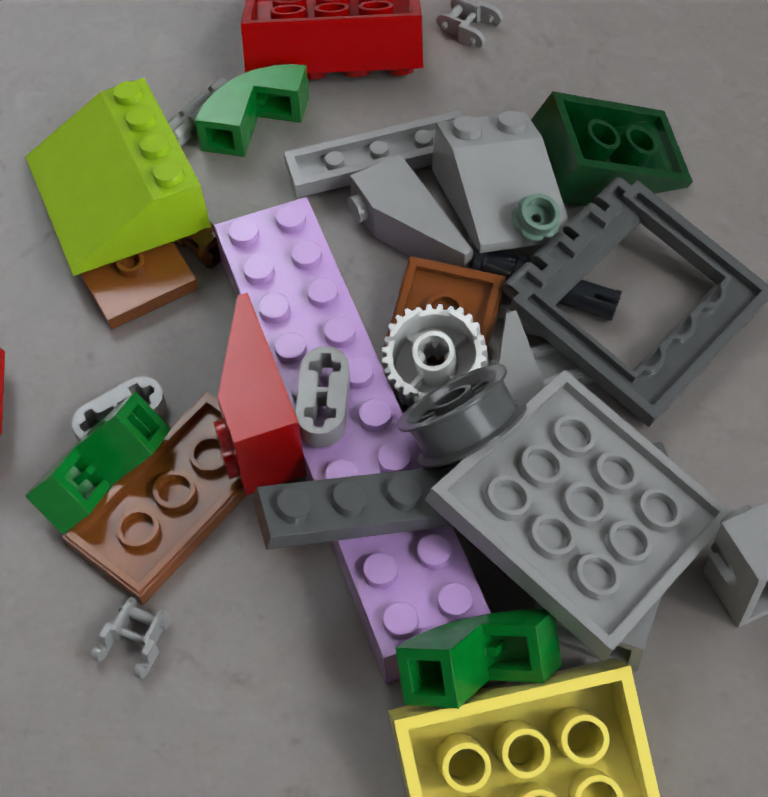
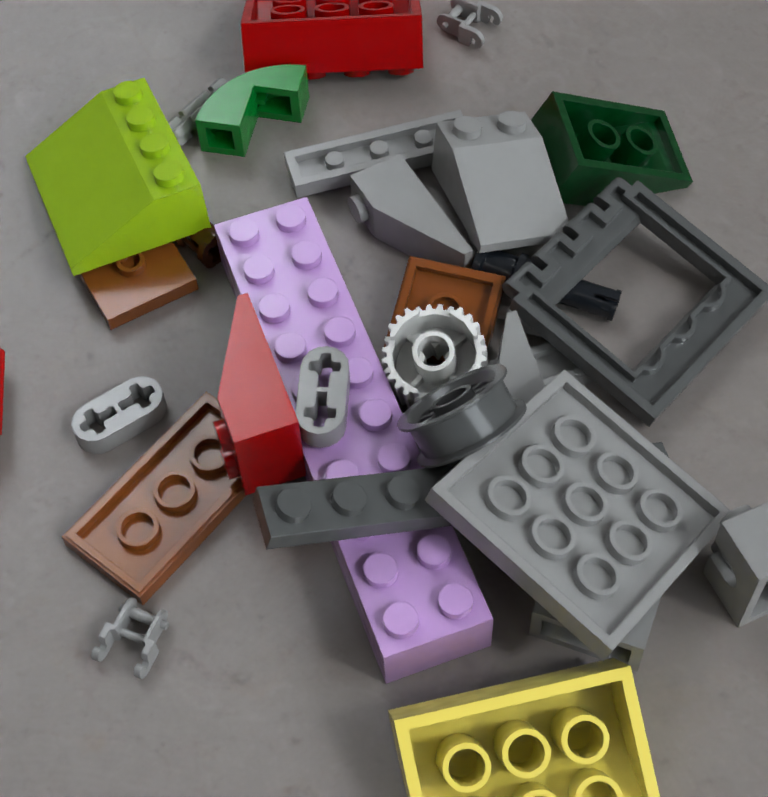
green brick [25,391,171,534] -> none
green brick [396,609,562,709] -> none
sand green plate [512,193,560,242] -> none

